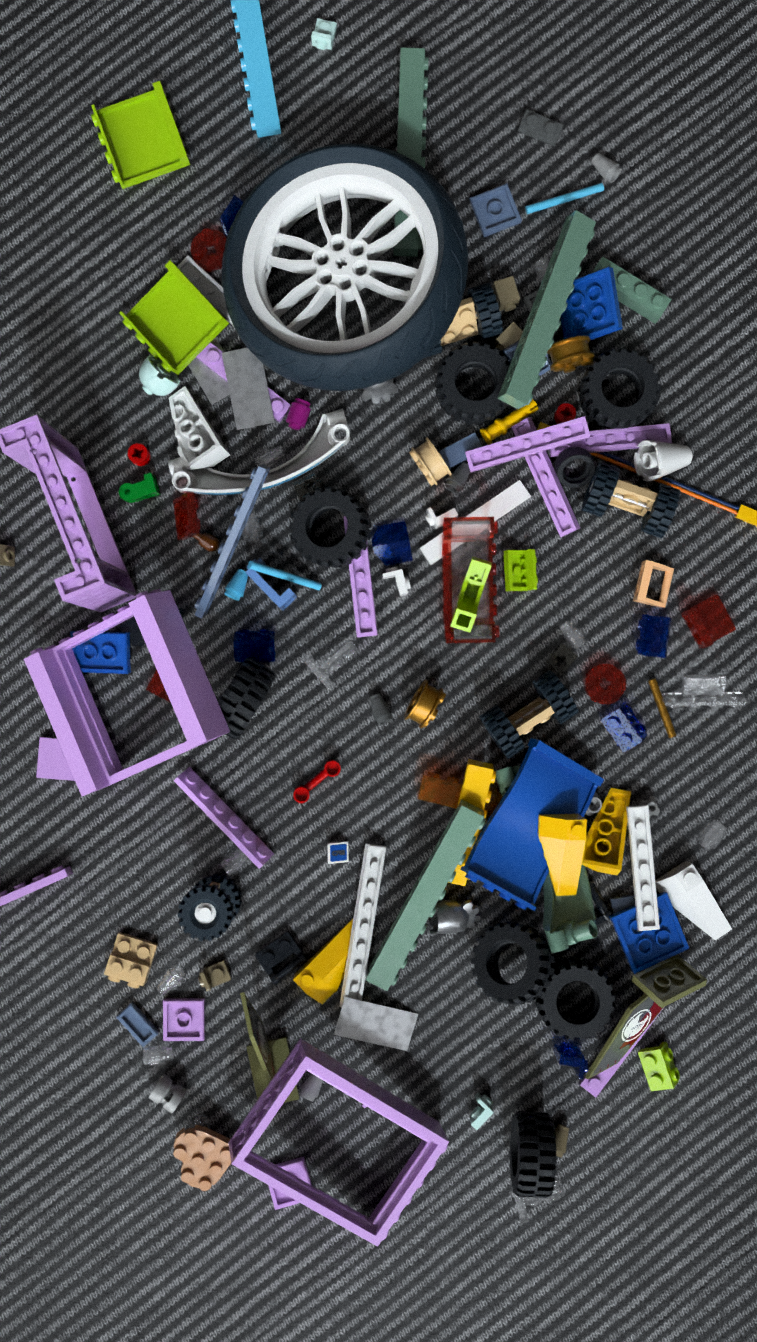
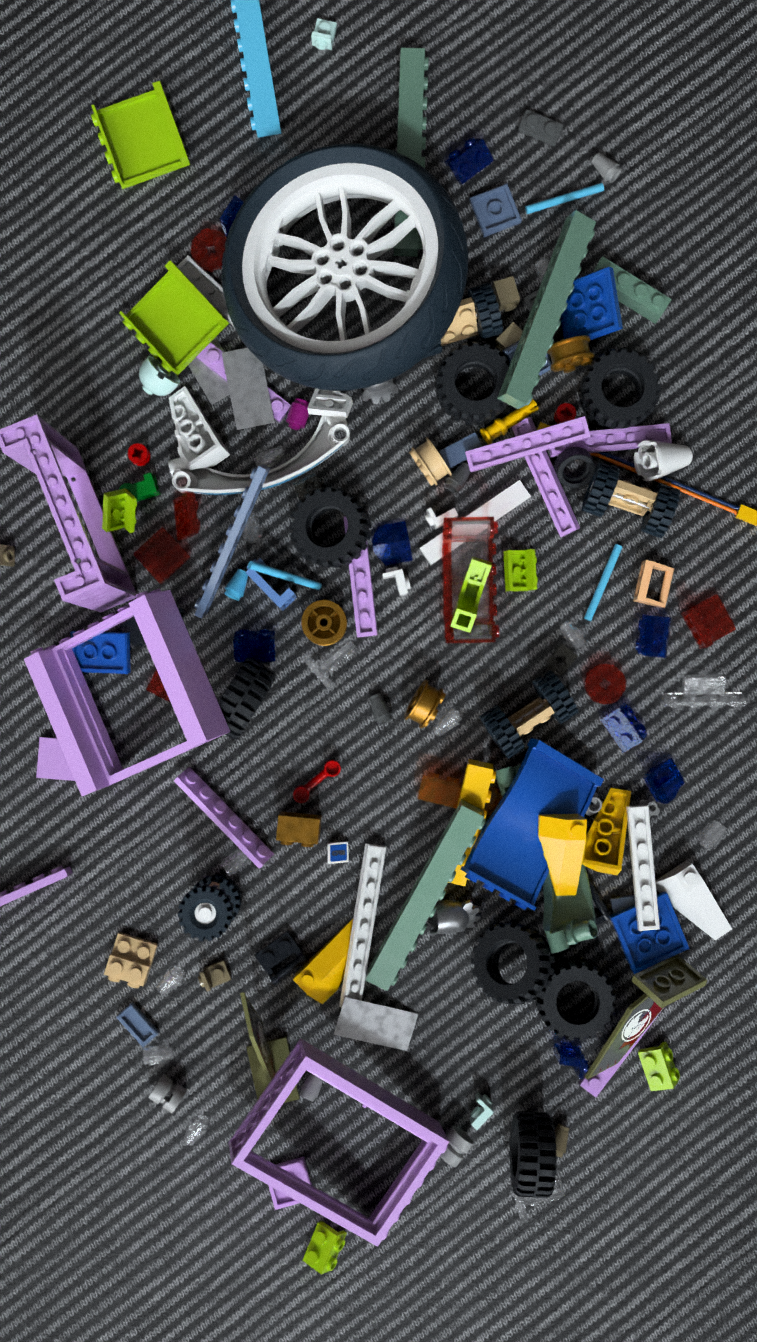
lavender tile [163,998,205,1041] -> none
plate [173,1125,231,1191] -> none
reddish brown cylinder [192,530,220,552] -> none
pearl gold bar [648,678,677,738] -> none
none -> lime bracket [102,488,137,533]
none -> clear red plate [133,527,191,584]
none -> pearl gold brick [276,811,322,847]
none -> pearl gold wheel [301,600,347,646]
none -> lime bracket [302,1221,347,1275]
none -> white wing [307,388,353,418]
none -> clear cone [432,707,463,736]
none -> light grey wheel [440,1125,474,1167]
none -> clear blue bracket [444,137,494,184]
none -> medium azure bar [584,544,622,621]
none -> clear blue slope [643,758,685,804]

